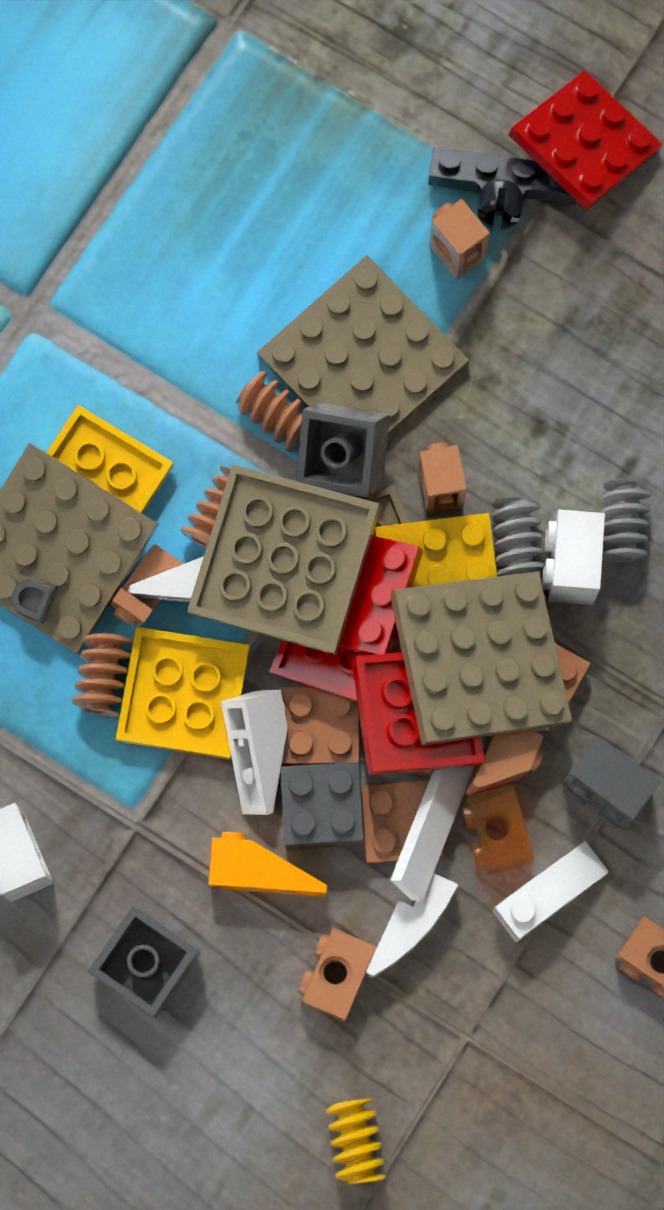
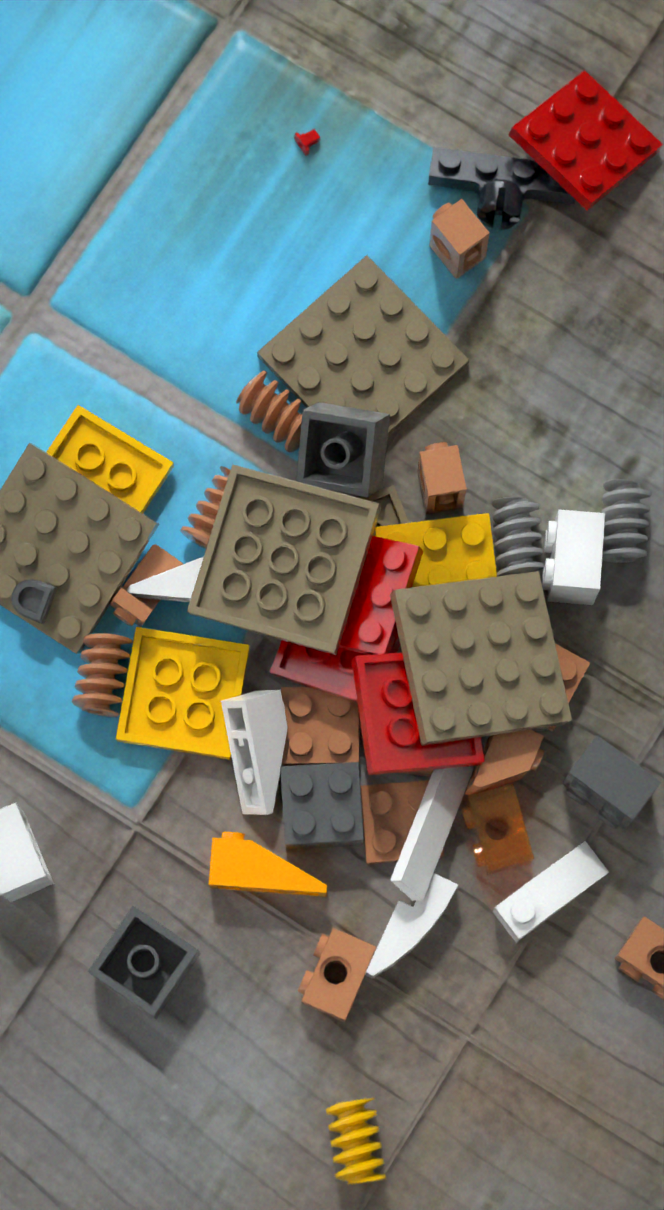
none -> red piece [294,129,321,156]

